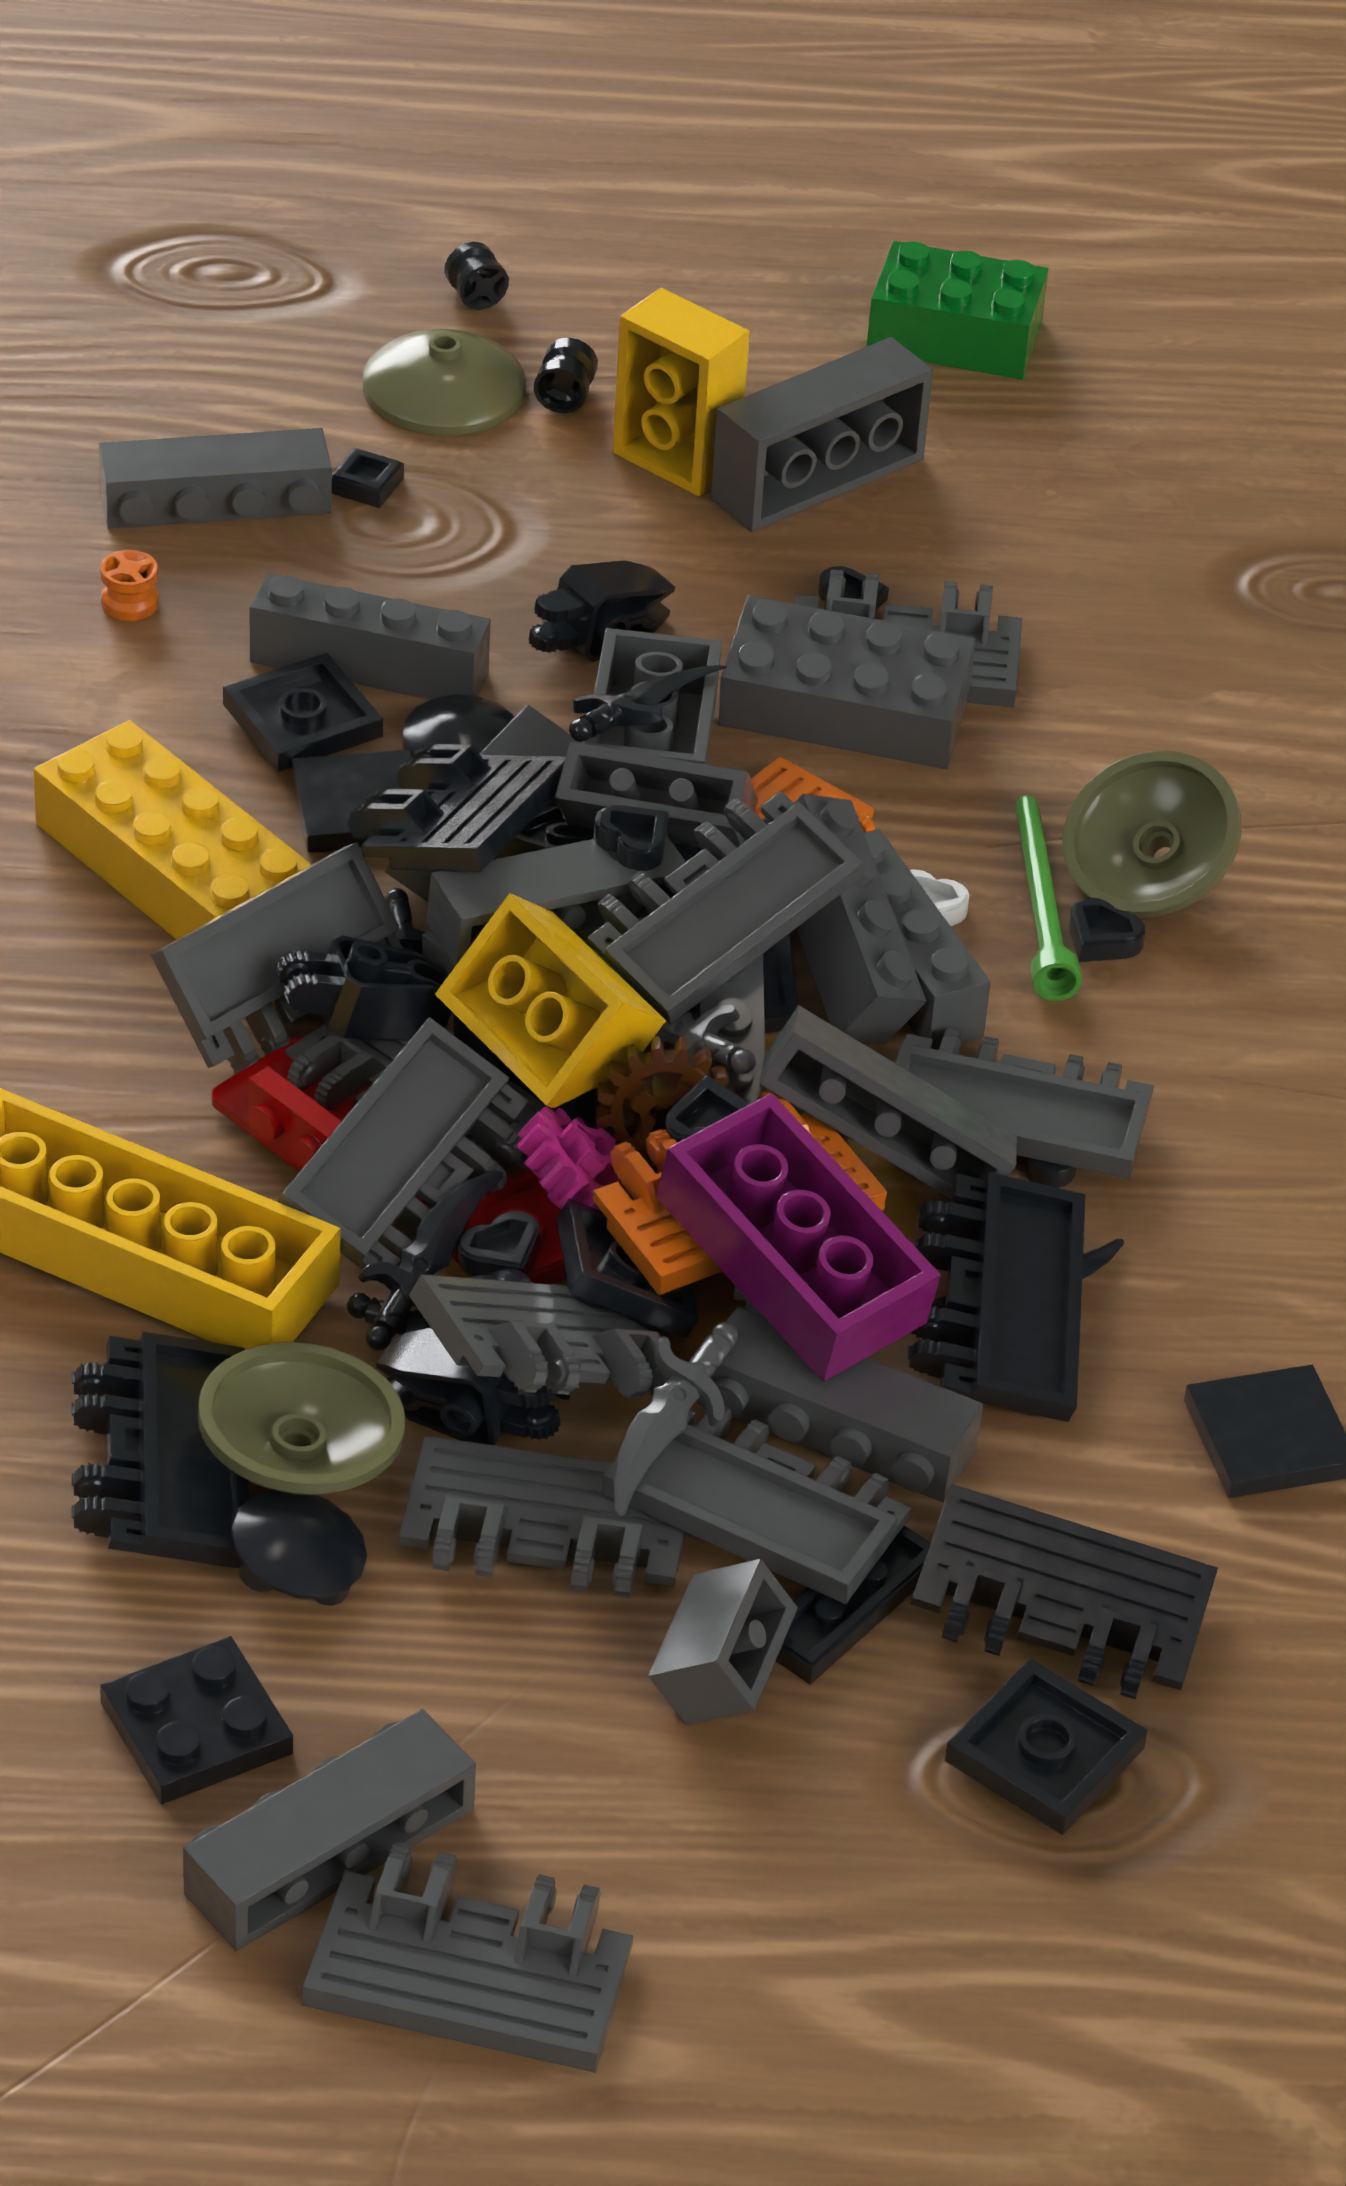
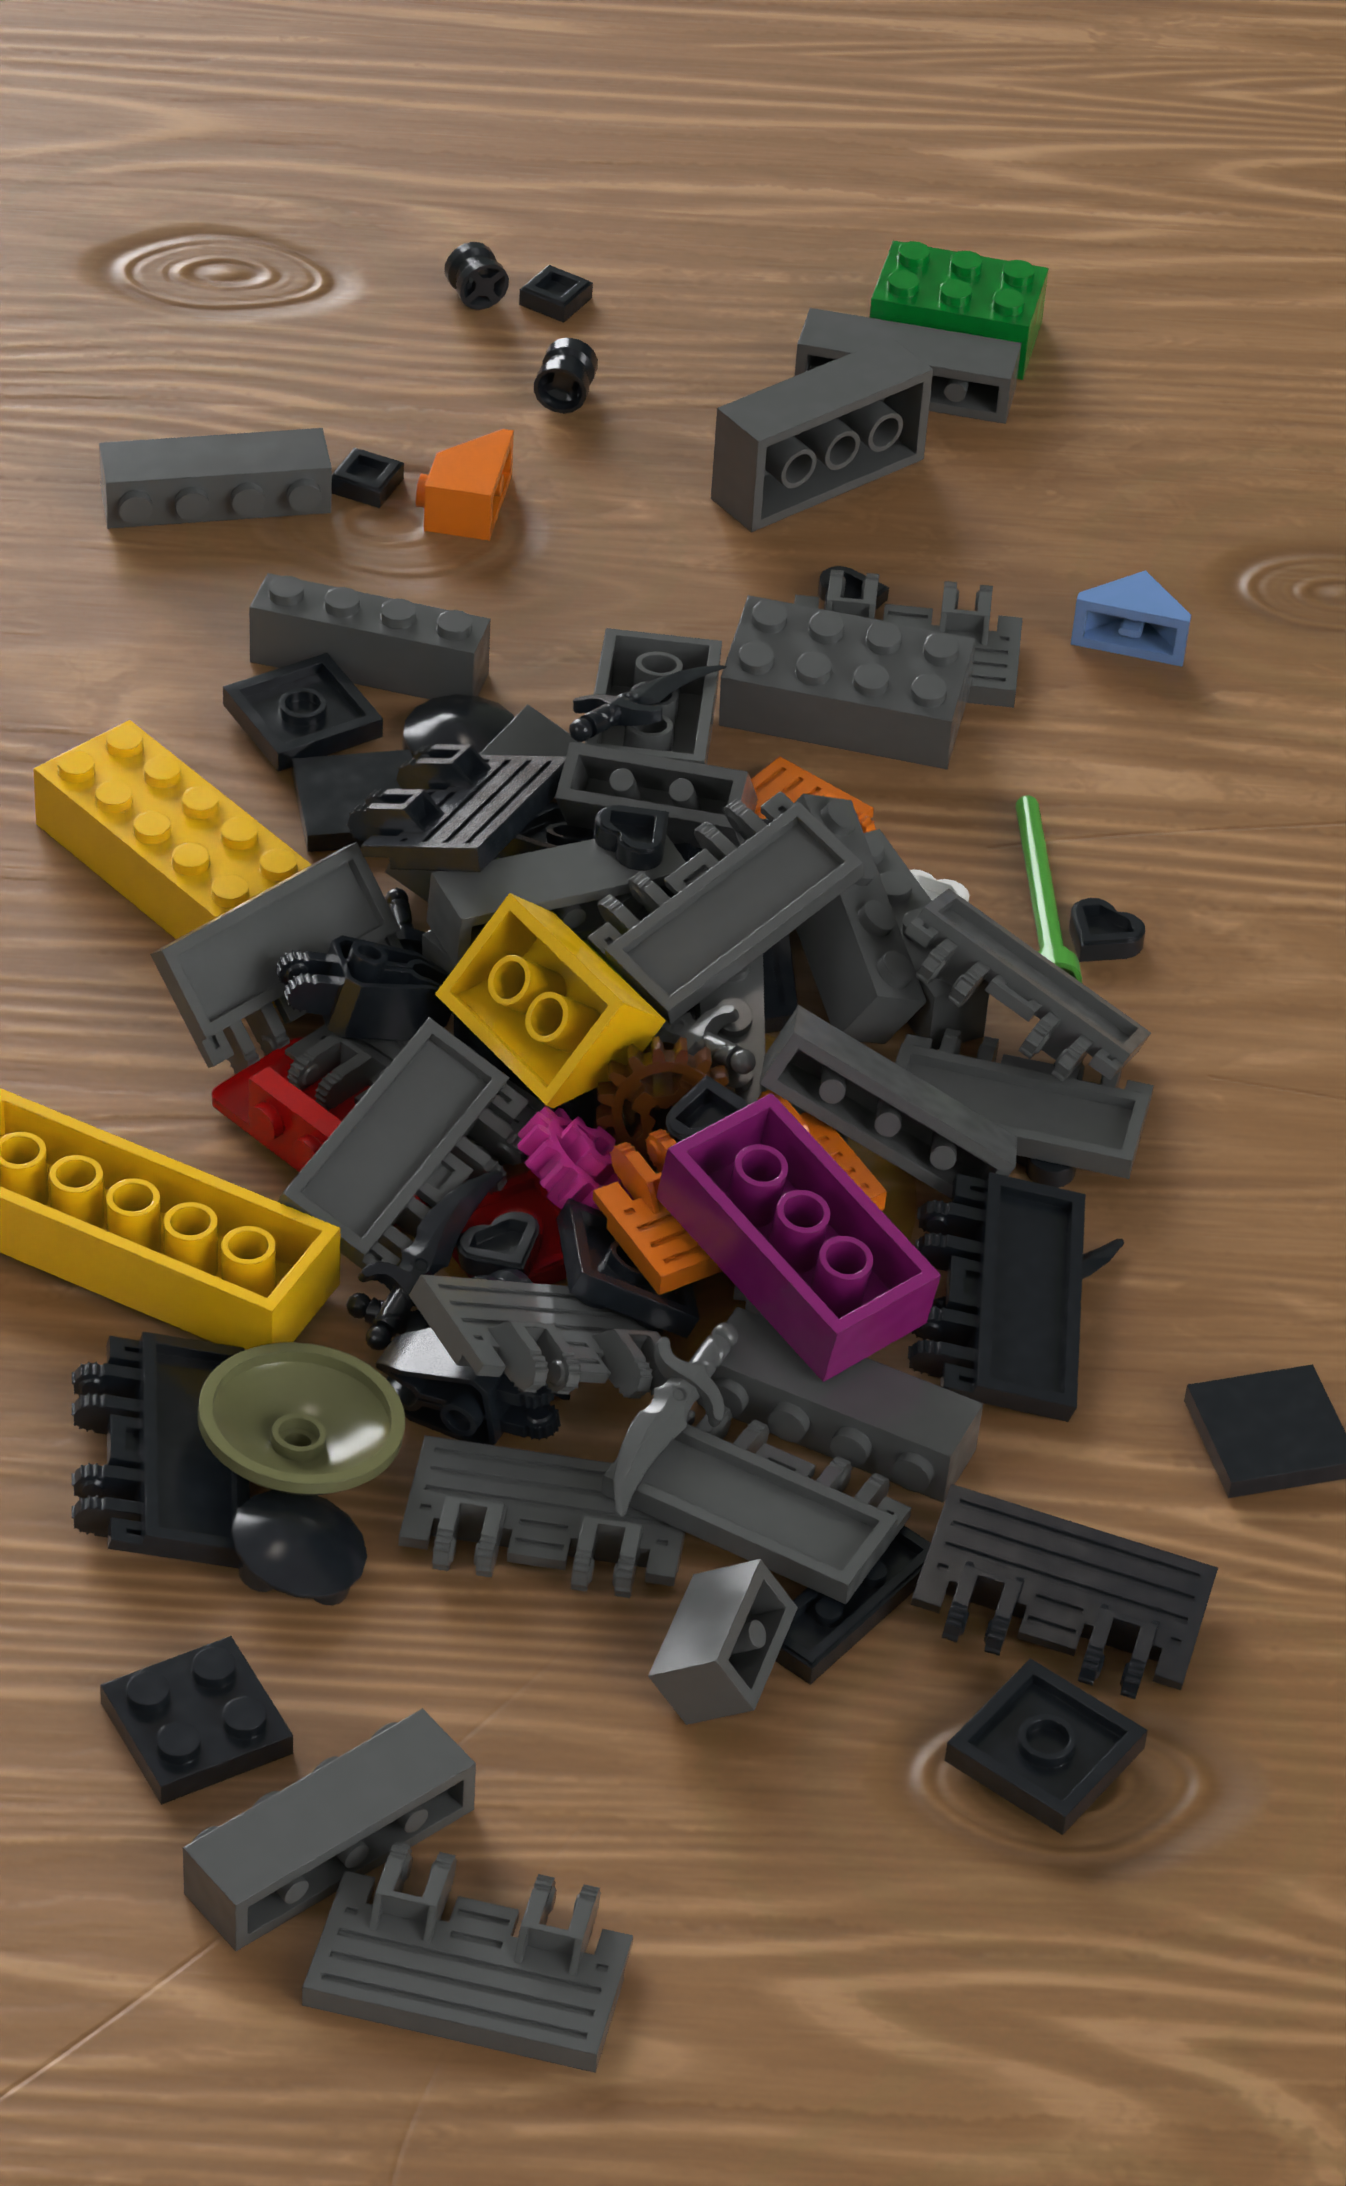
orange wheel [100,550,159,621] -> none
olive dish [363,329,526,436] -> none
black hinge [528,560,675,663] -> none
yellow brick [613,288,750,497] -> none
olive dish [1062,751,1242,917] -> none
none -> orange slope [416,429,514,541]
none -> black tile [519,265,593,323]
none -> dark grey brick [795,308,1021,424]
none -> dark grey hinge [904,889,1151,1082]
none -> medium blue slope [1071,570,1191,667]

